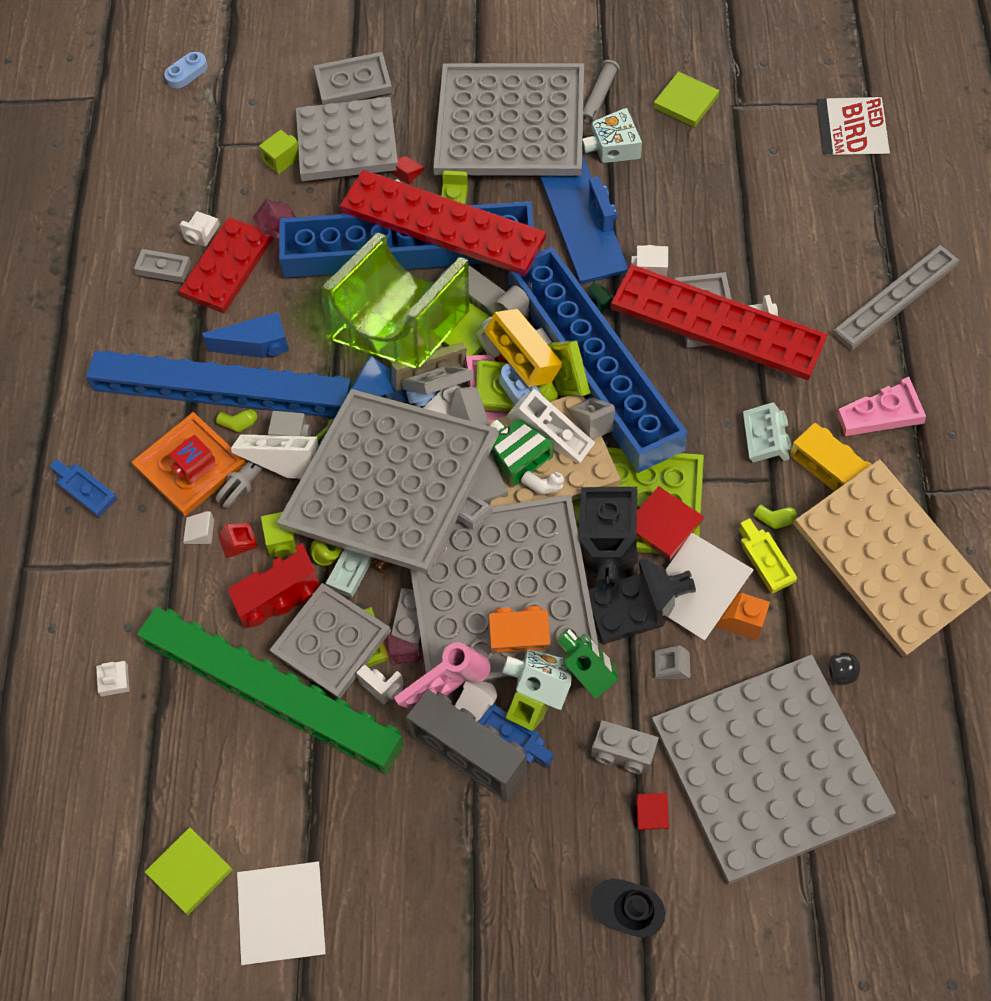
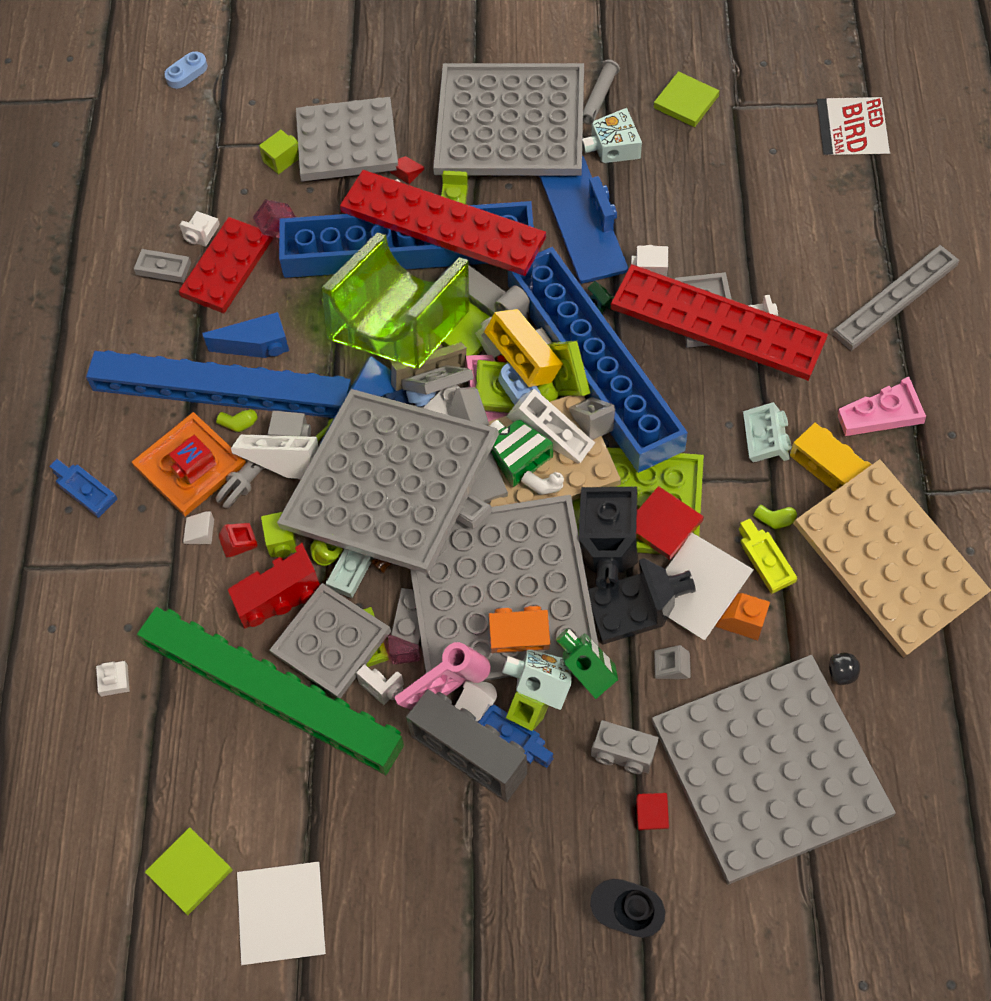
light grey plate [314,52,392,105] -> none

